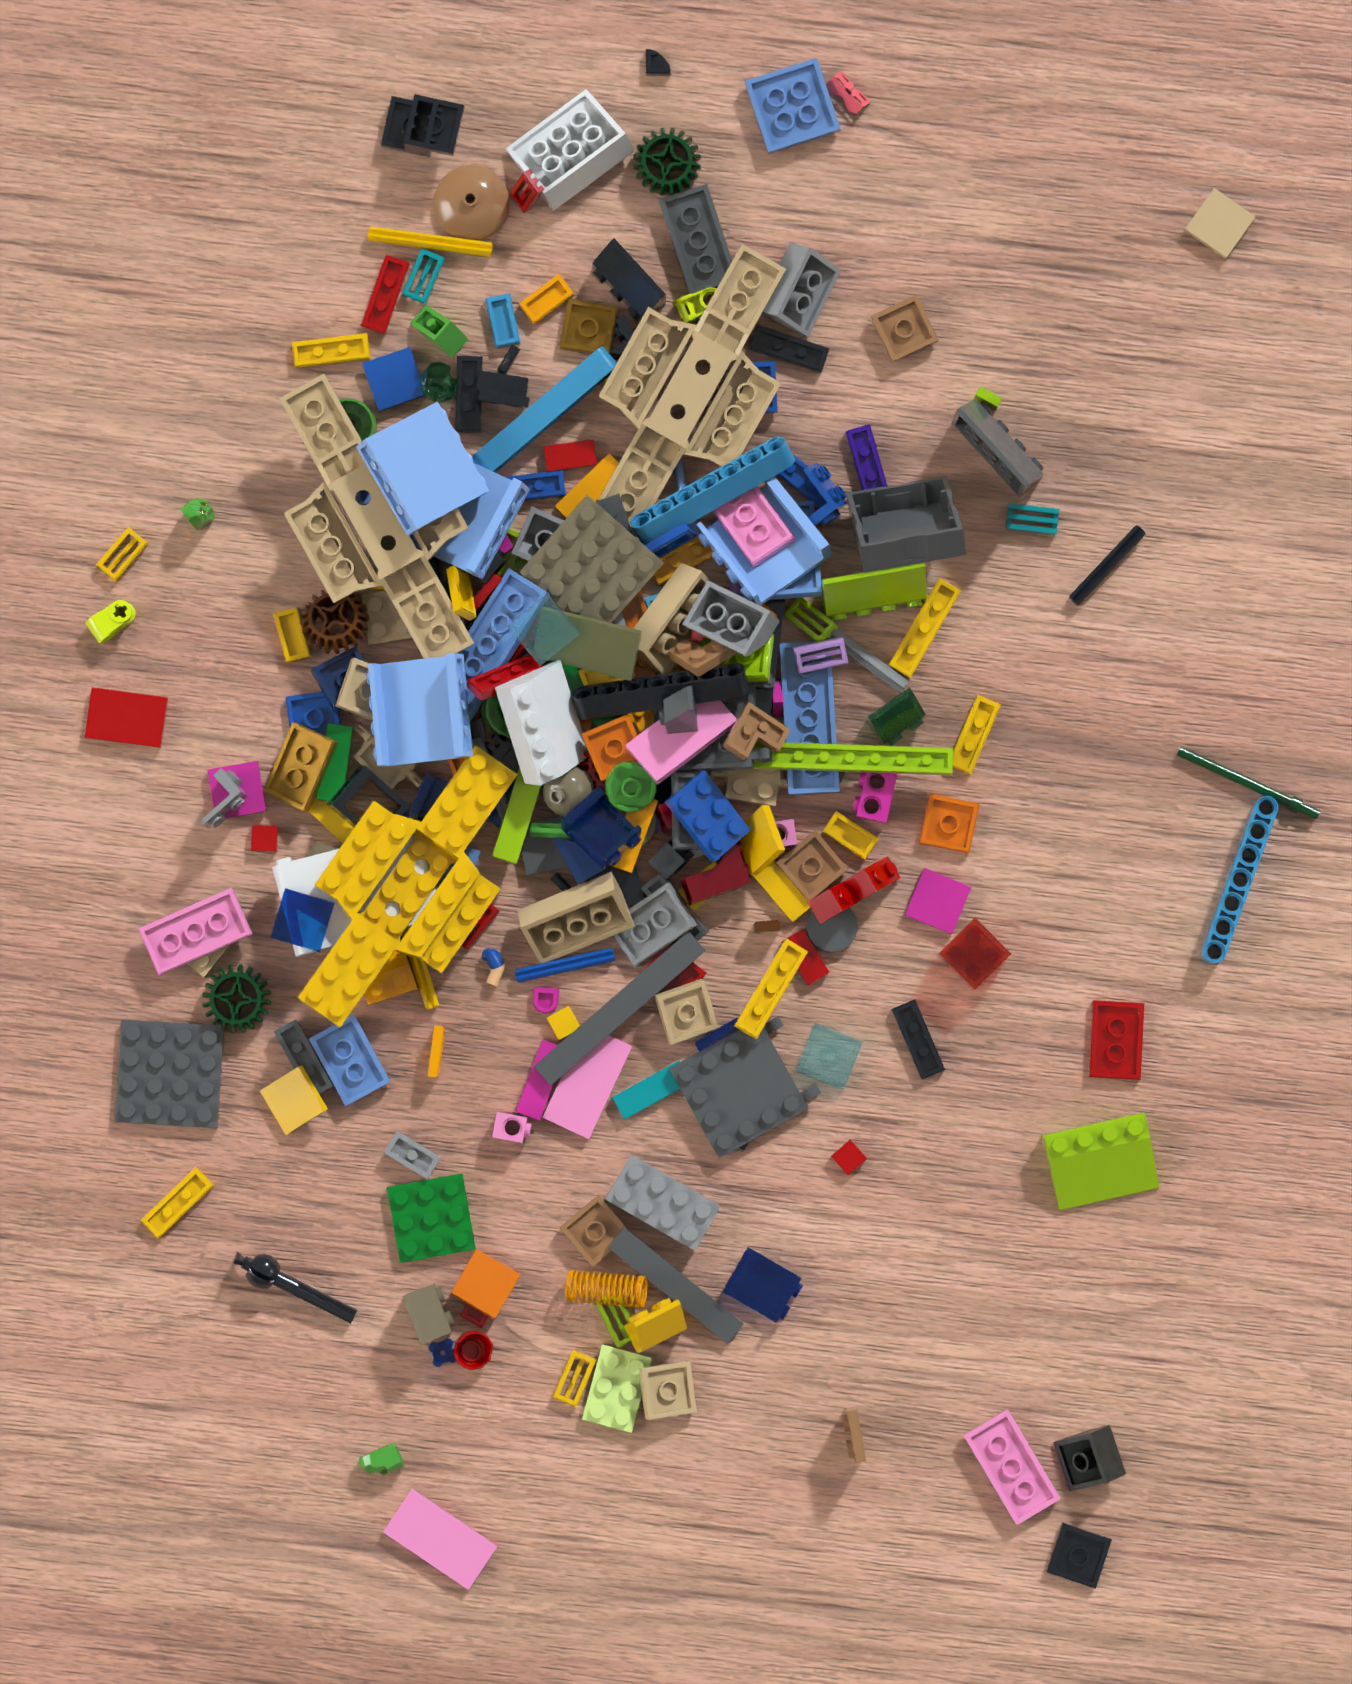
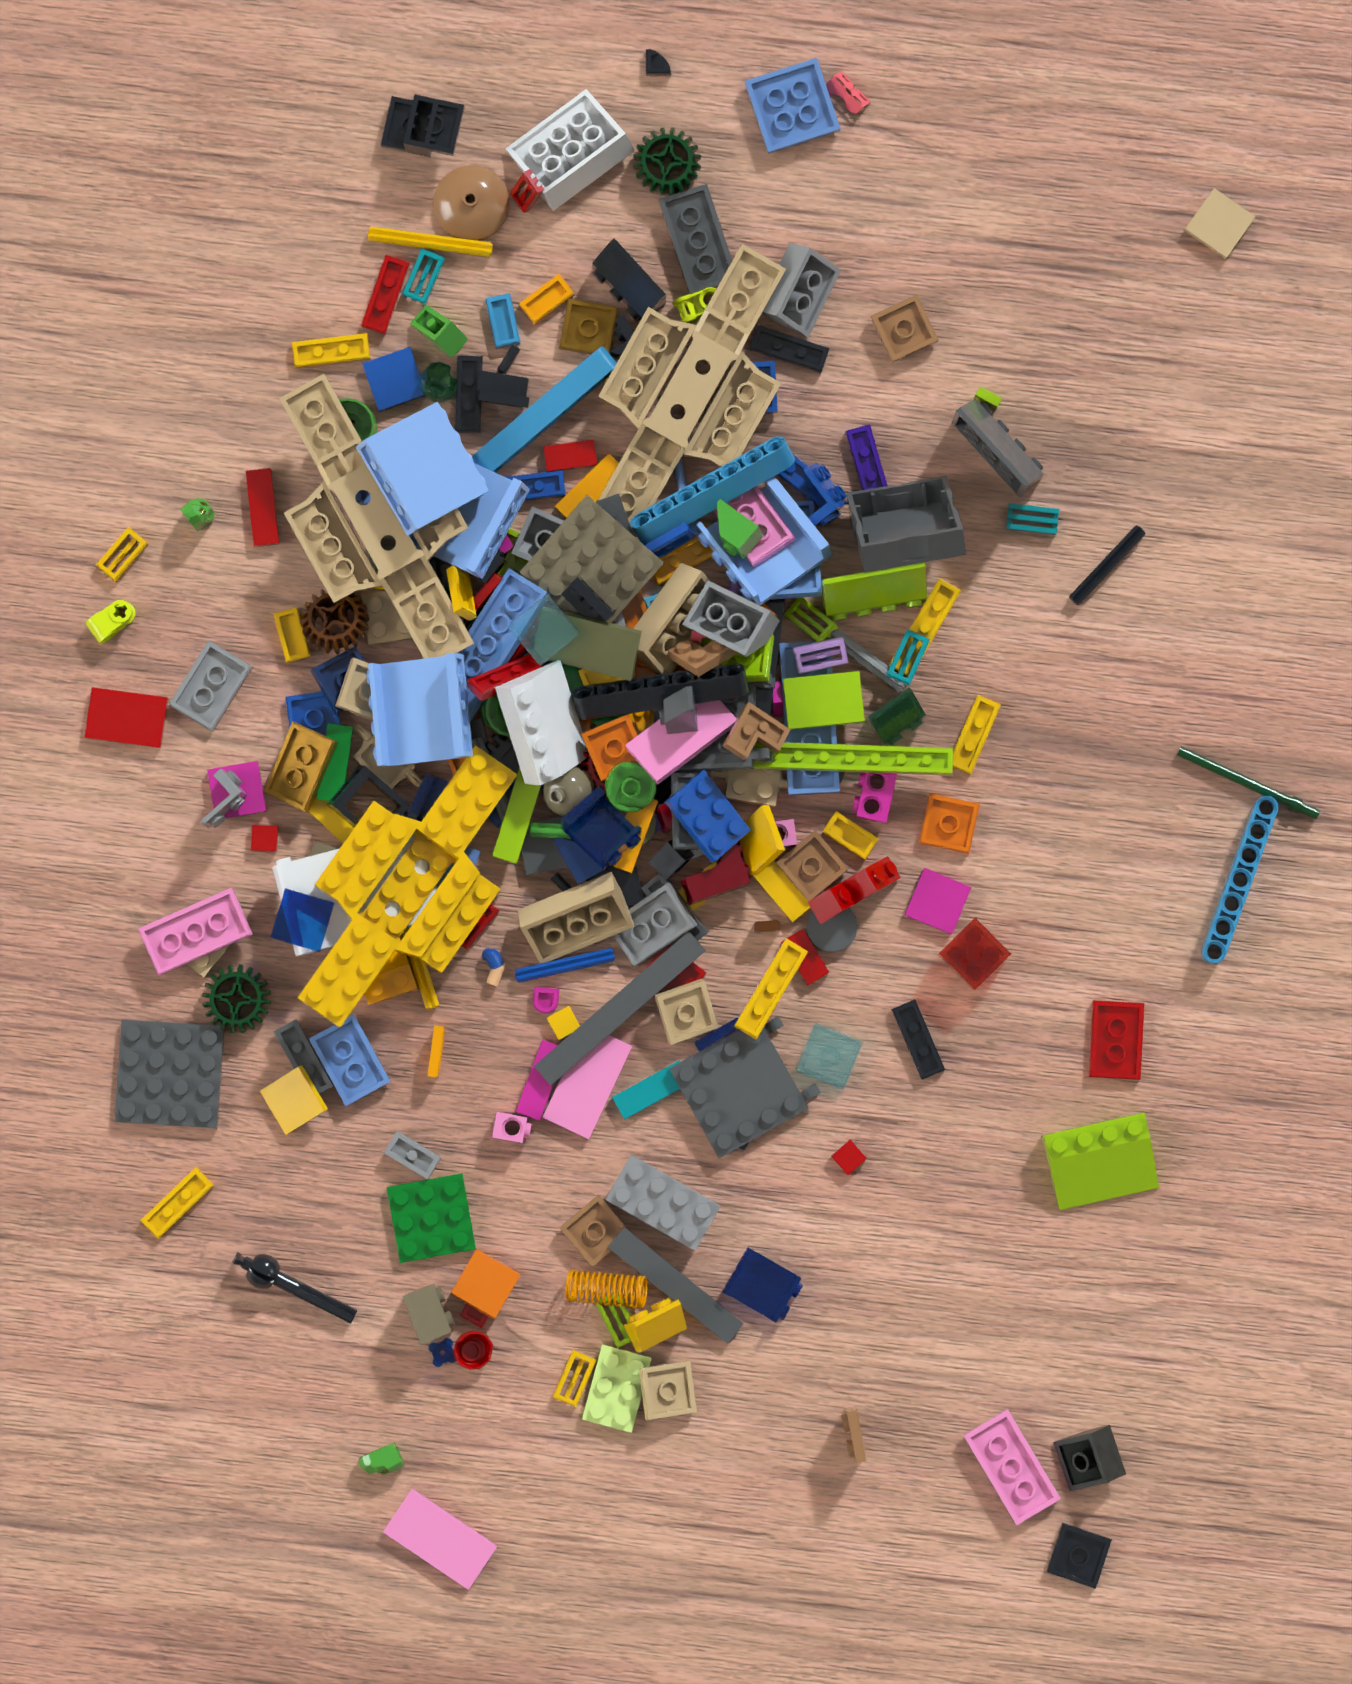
none -> light grey tile [169,640,253,732]
none -> red tile [245,468,280,547]
none -> black bracket [562,576,615,622]
none -> bright green slope [717,499,763,560]
none -> lime tile [783,671,865,730]
none -> teal tile [886,629,930,687]

